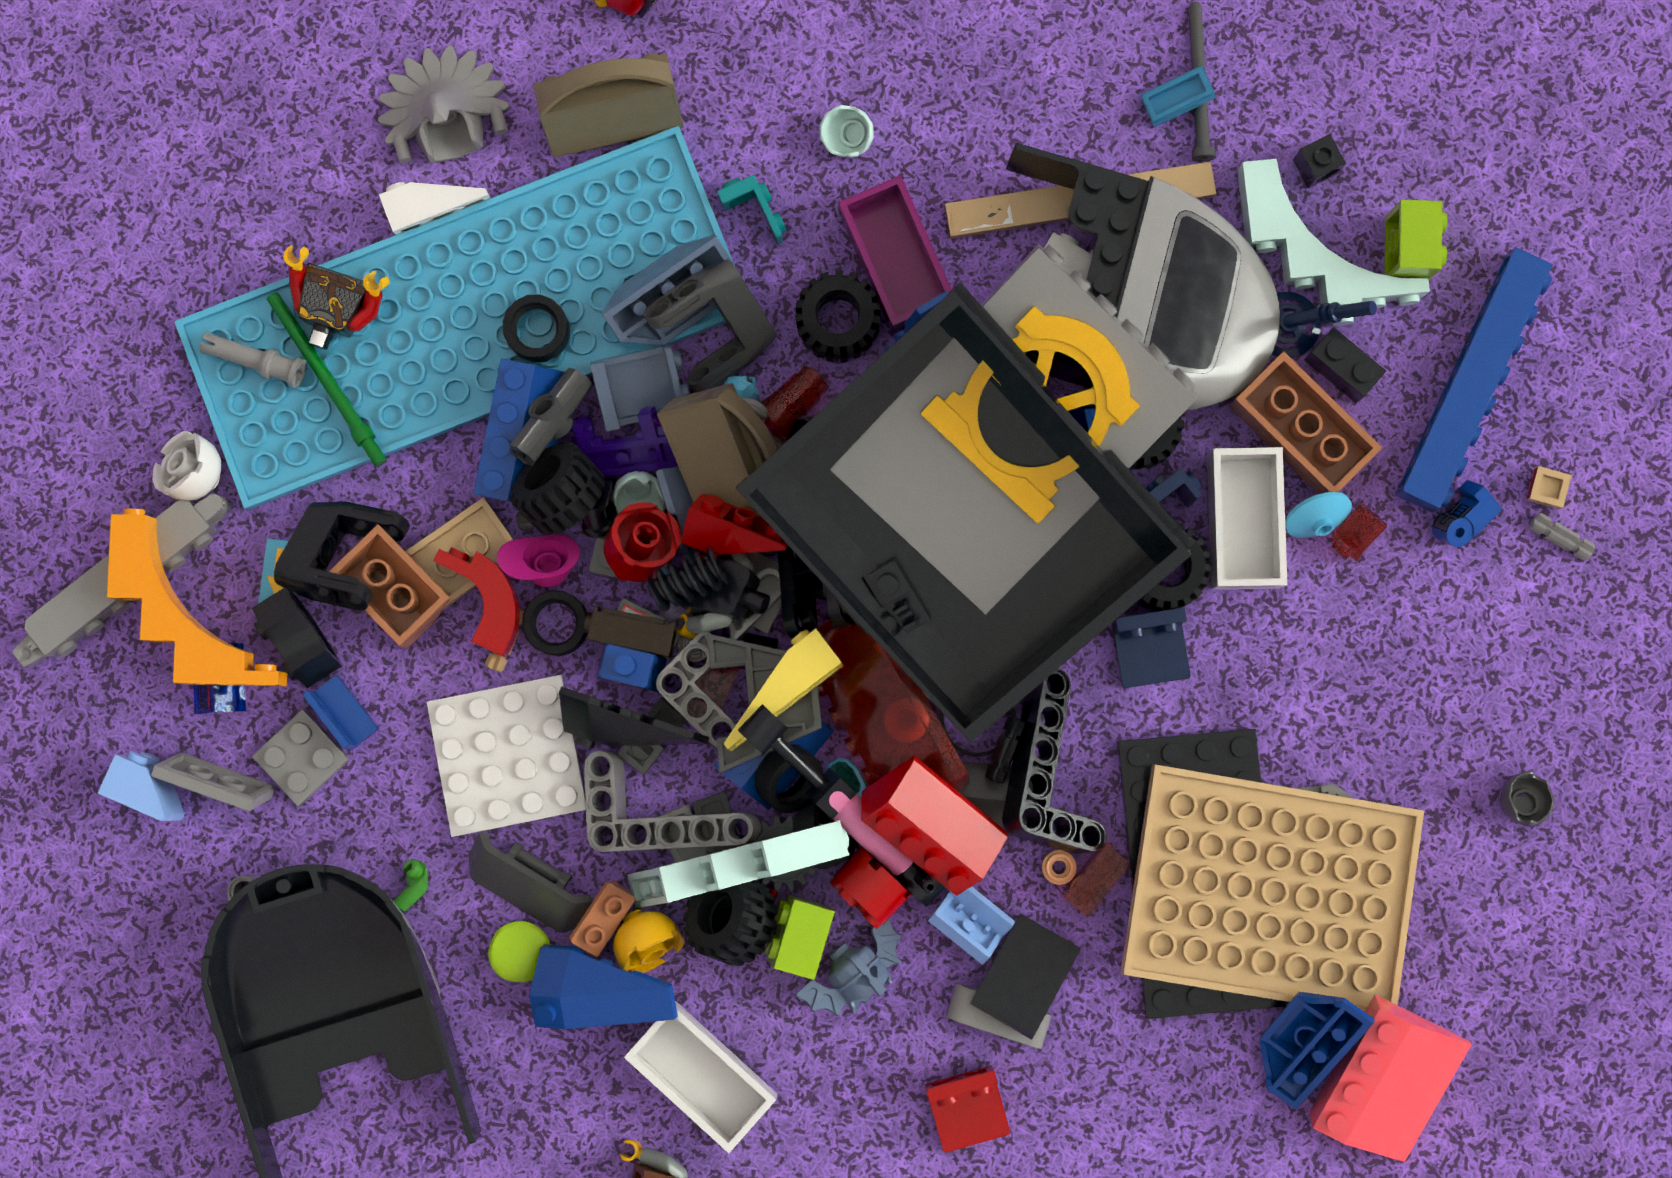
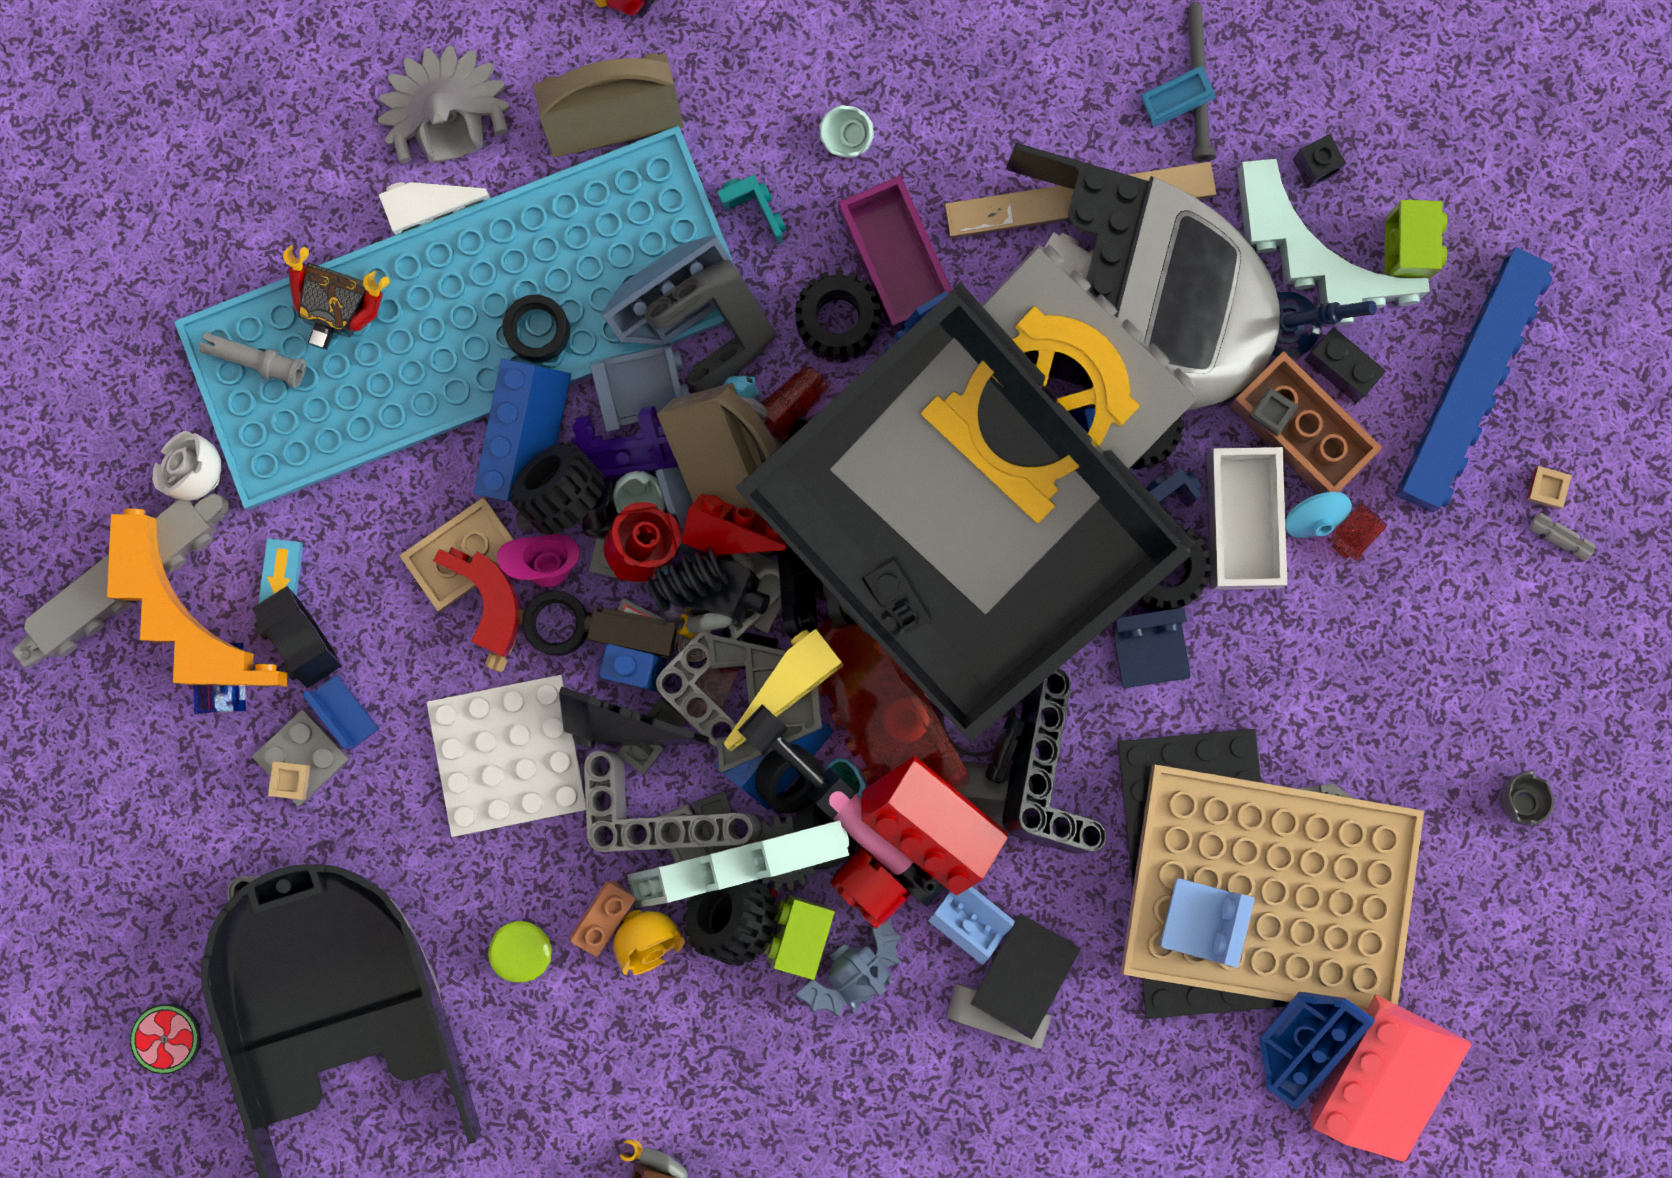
light blue slope [98,751,185,821] -> none
light grey tile [151,752,276,811] -> none
green bar [267,292,387,467] -> none
black connector [274,501,410,611] -> none
nougat slope [329,524,451,649] -> none
bright green arm [394,859,428,911] -> none
dark grey piece [469,833,593,933] -> none
dark grey piece [509,368,592,466] -> none
blue wedge [529,944,678,1029] -> none
white piece [624,1001,778,1153] -> none
red bracket [925,1065,1010,1153] -> none
light nougat plate [1042,850,1077,885] -> none
clear red panel [1059,842,1131,917] -> none
blue leg [1432,480,1502,547] -> none
none -> tile [130,1004,202,1074]
none -> tan plate [268,761,310,800]
none -> light blue bracket [1160,878,1255,968]
none -> dark grey tile [1249,387,1298,436]

